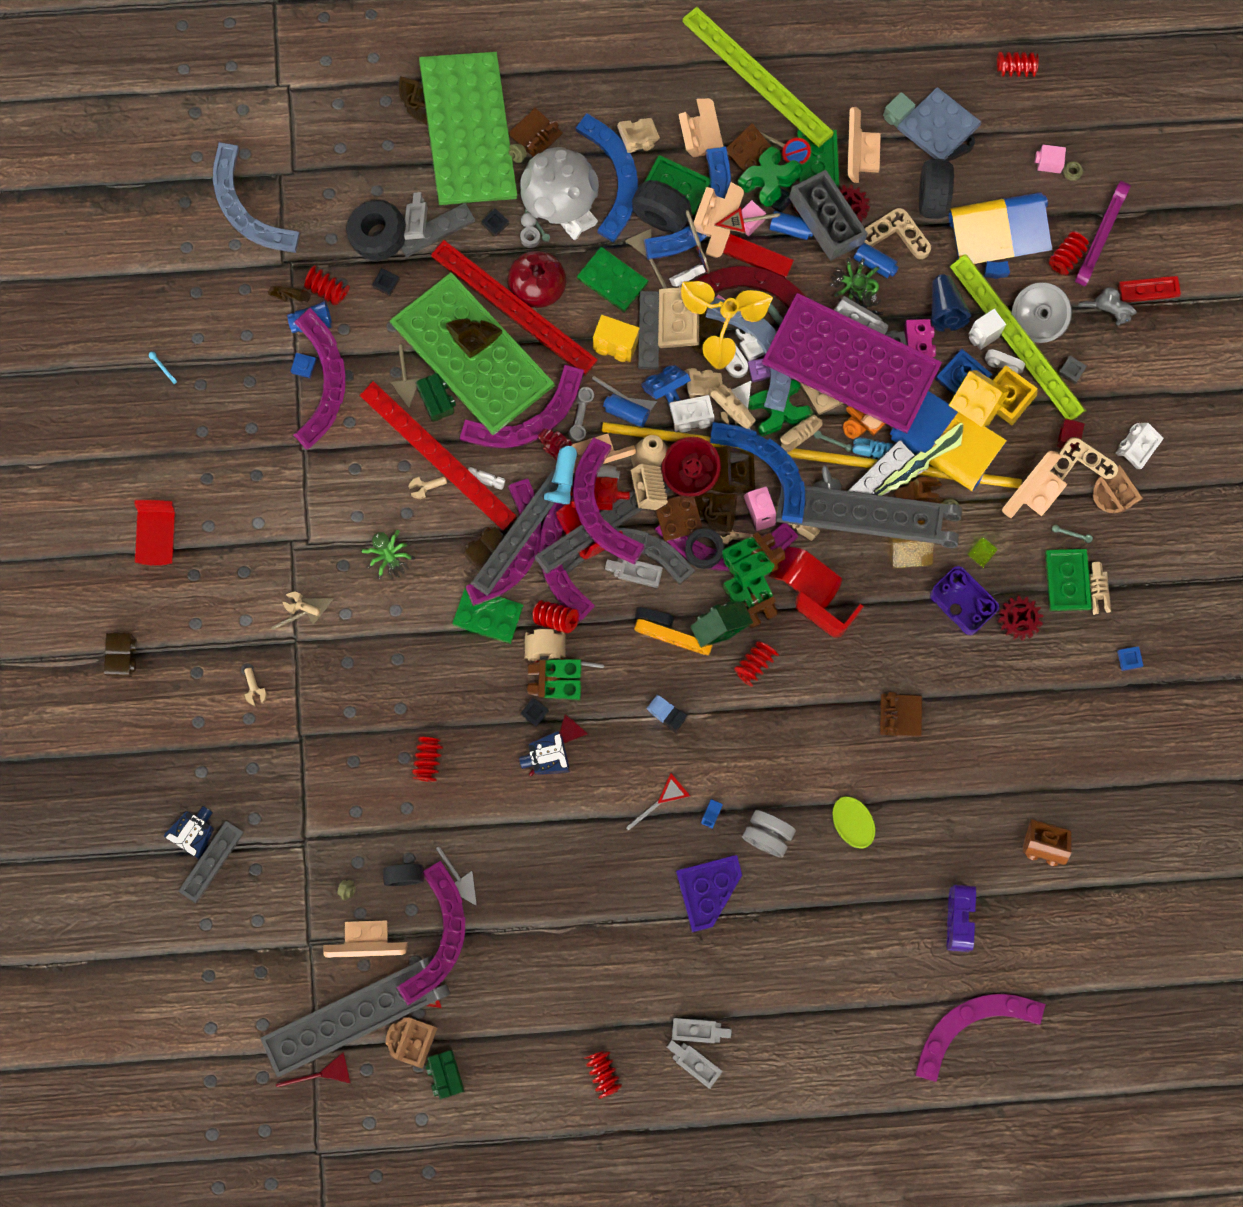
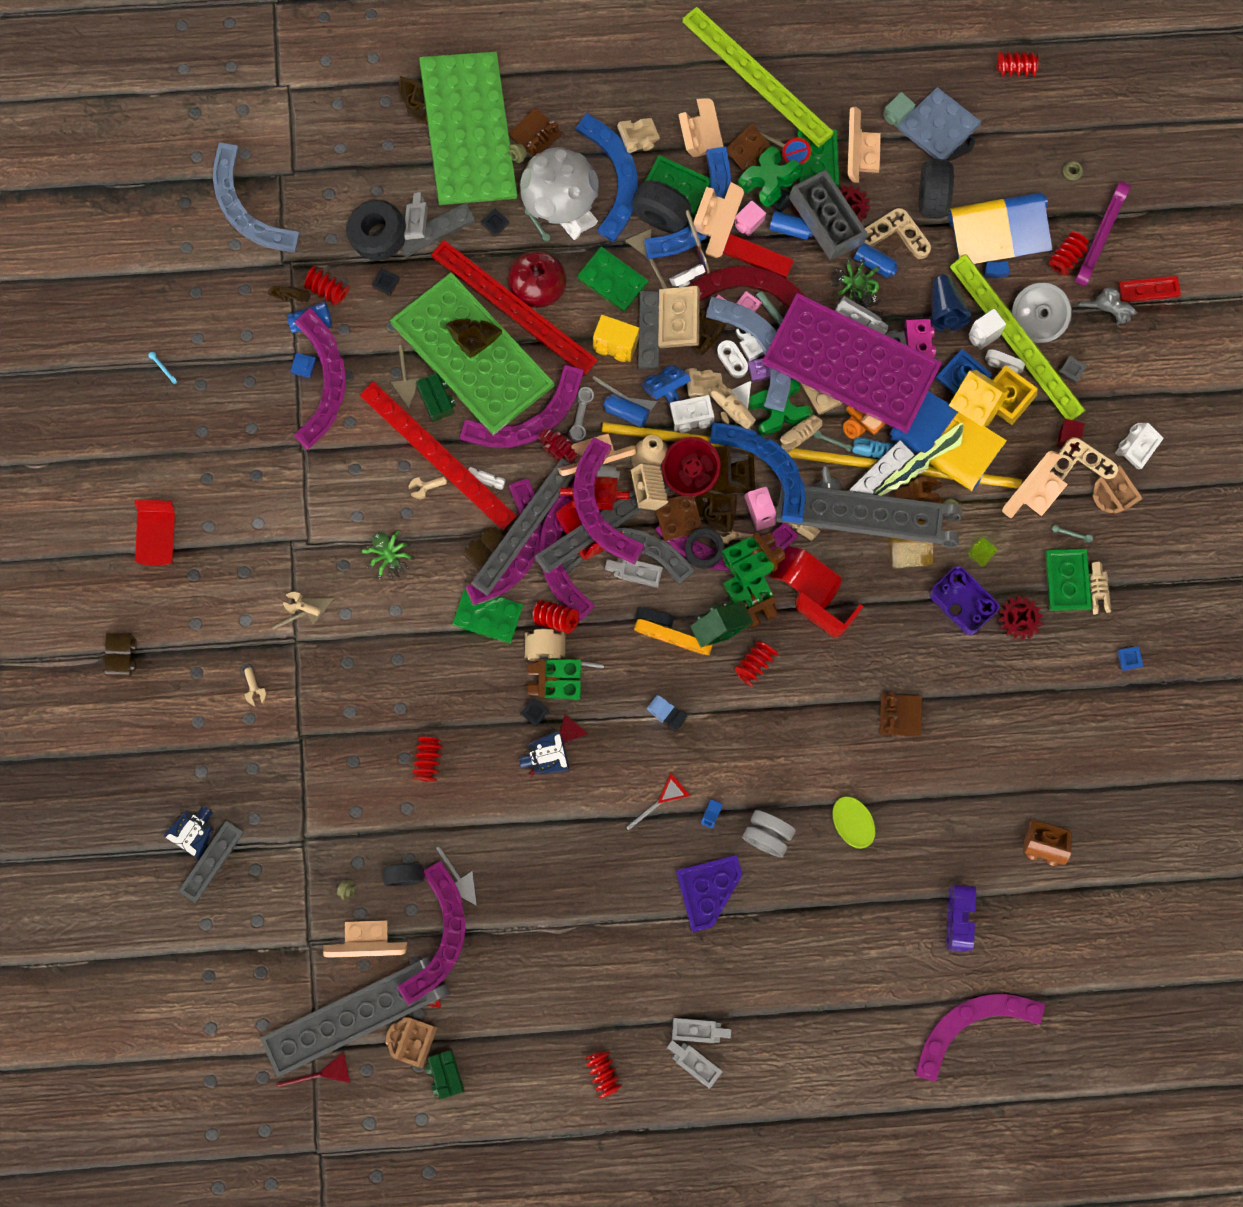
light grey plate [520,212,540,248] -> none
medium azure piece [544,446,577,504] -> none
yellow plant [681,281,773,369] -> none
piece [714,207,780,234] -> none
bright pink brick [1035,145,1066,173] -> none

